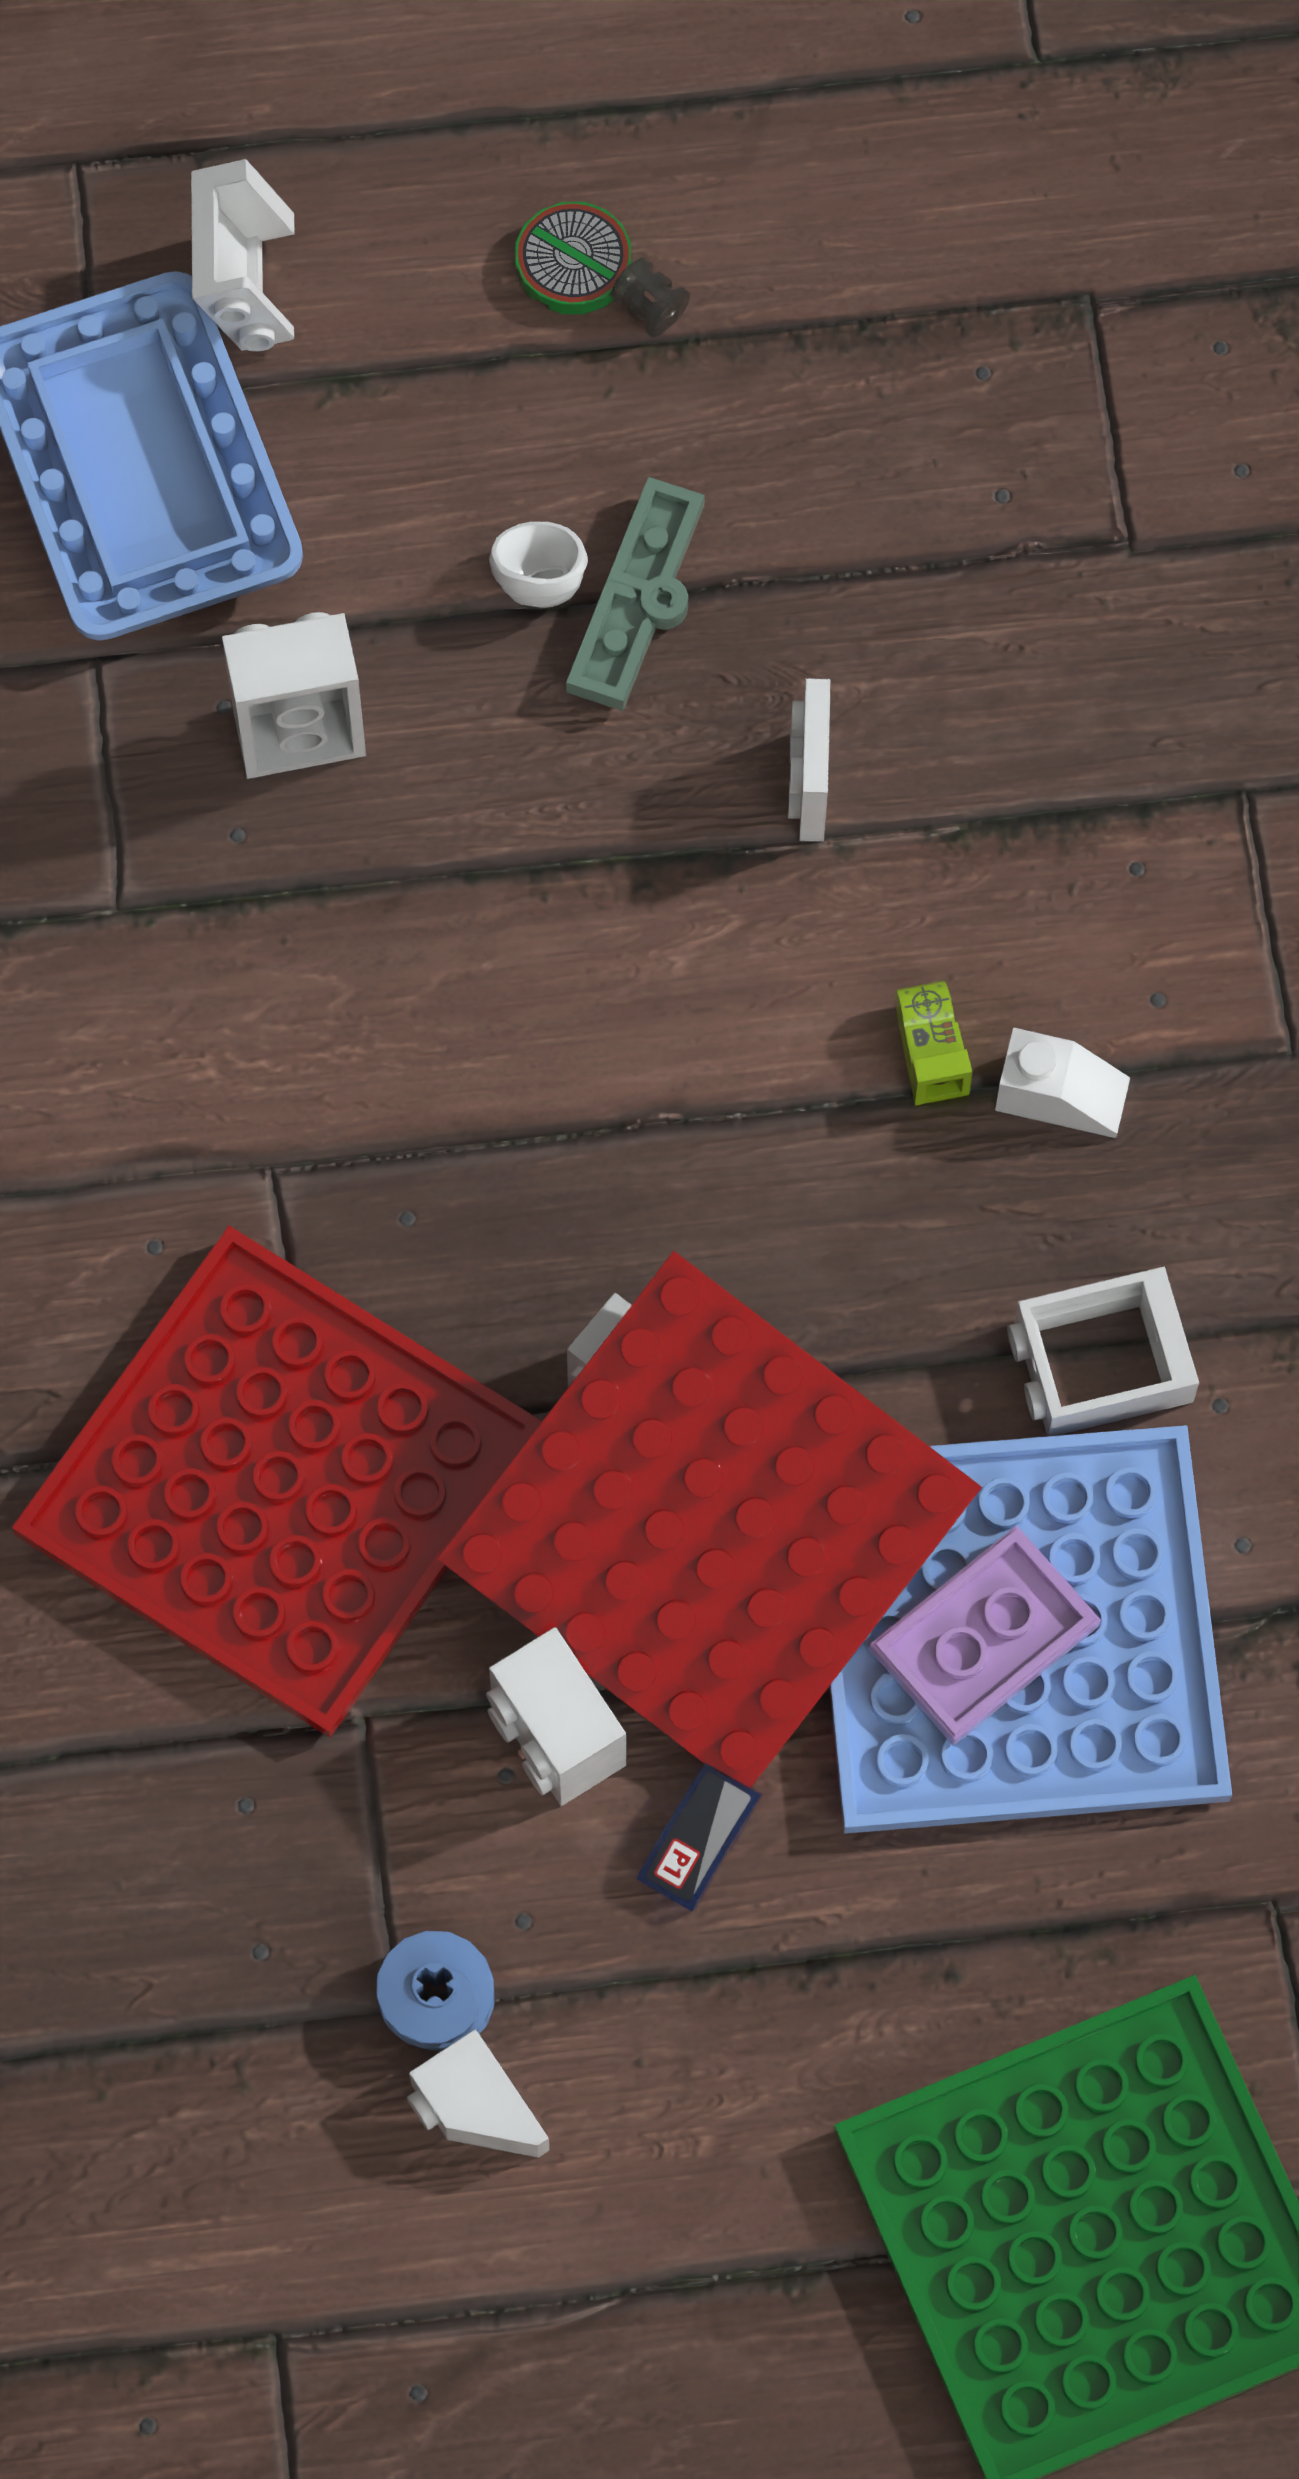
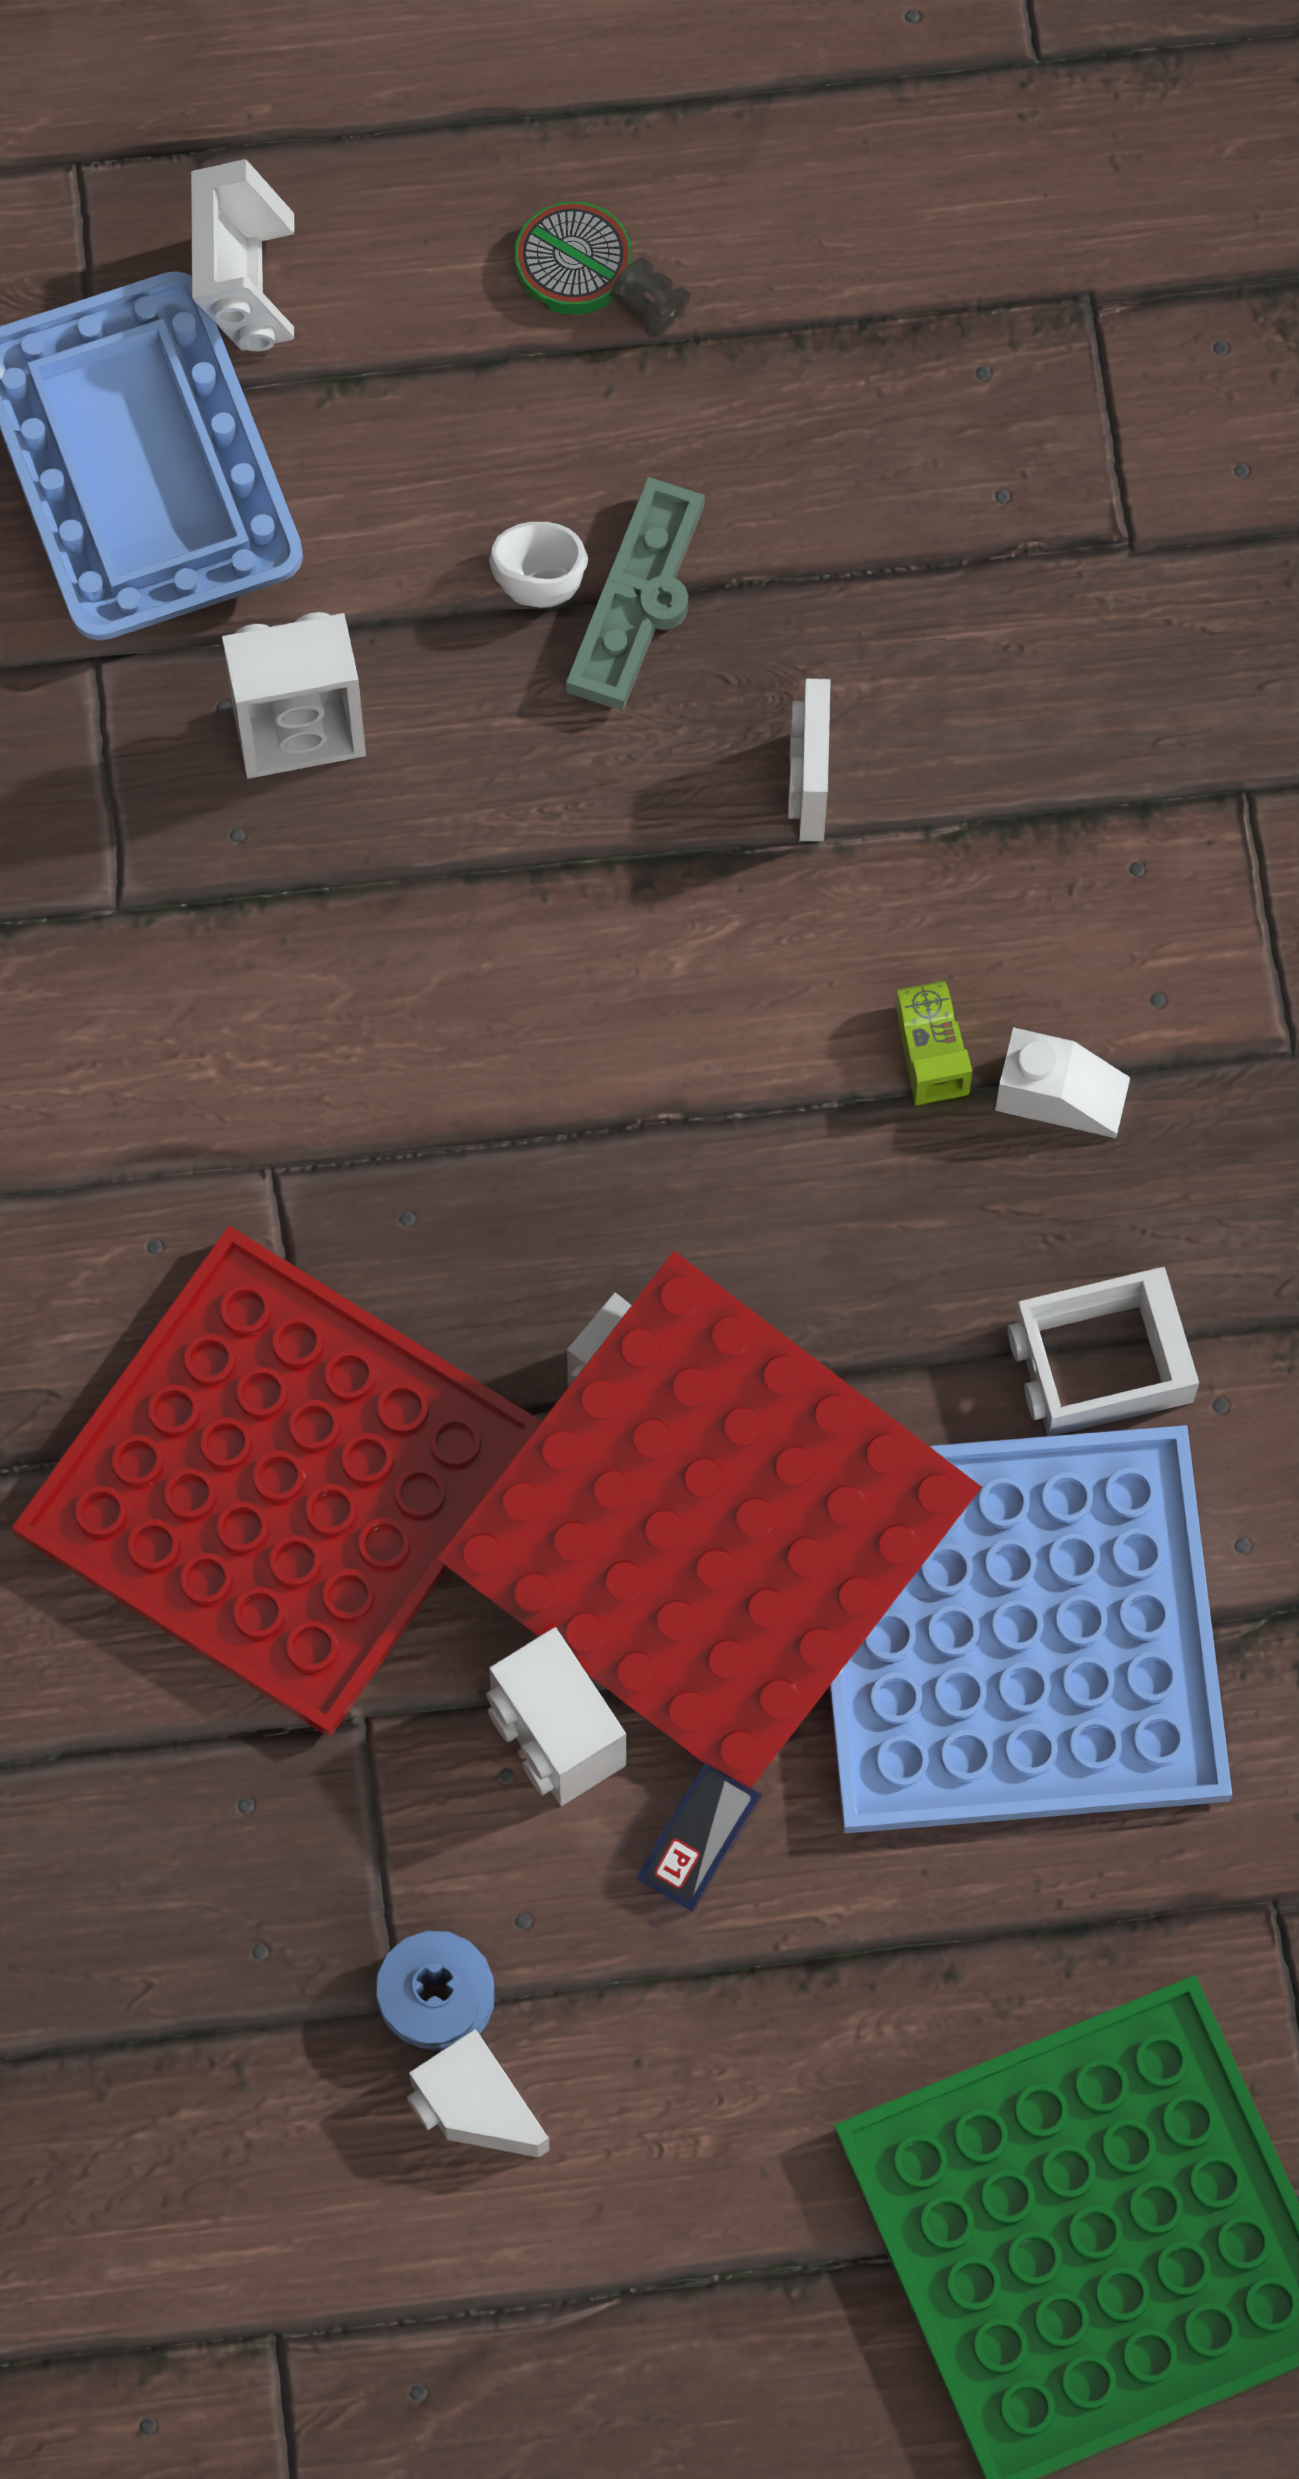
lavender tile [869,1525,1101,1746] -> none

